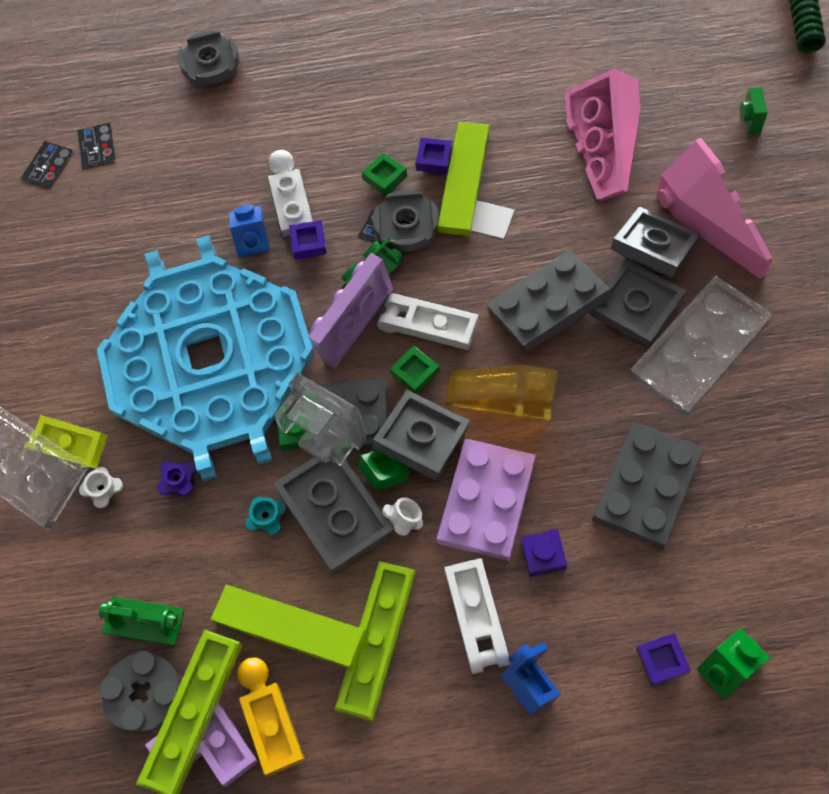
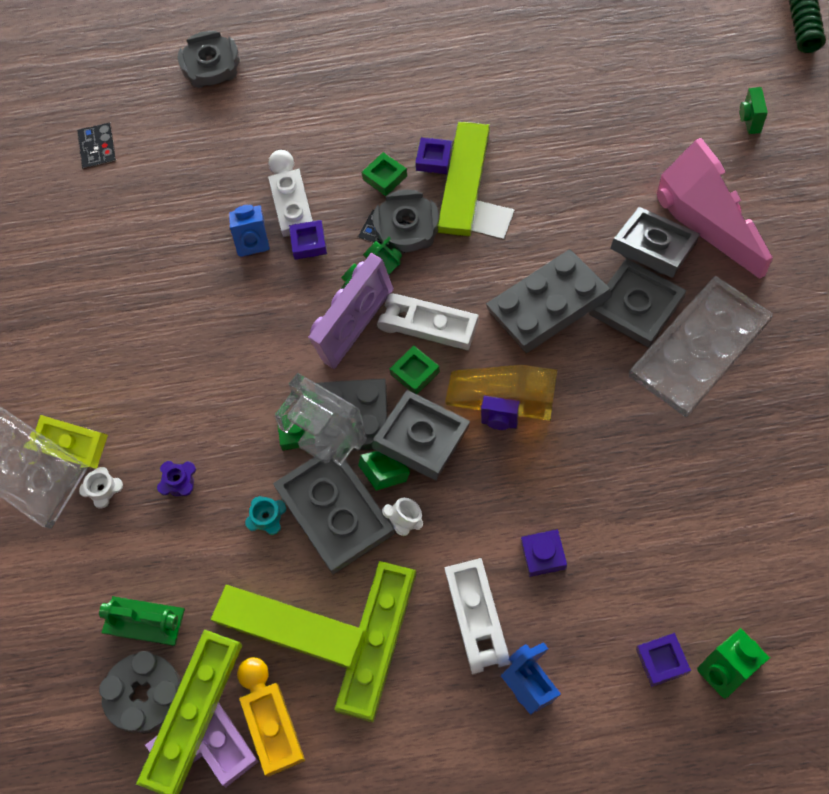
black sticker [20,141,73,188] -> none
medium azure plate [97,235,314,482] -> none
lavender plate [436,438,536,562] -> none
bright pink wedge [565,68,640,202] -> none
dark grey plate [592,421,703,549] -> none
none -> dark purple plate [481,396,520,430]

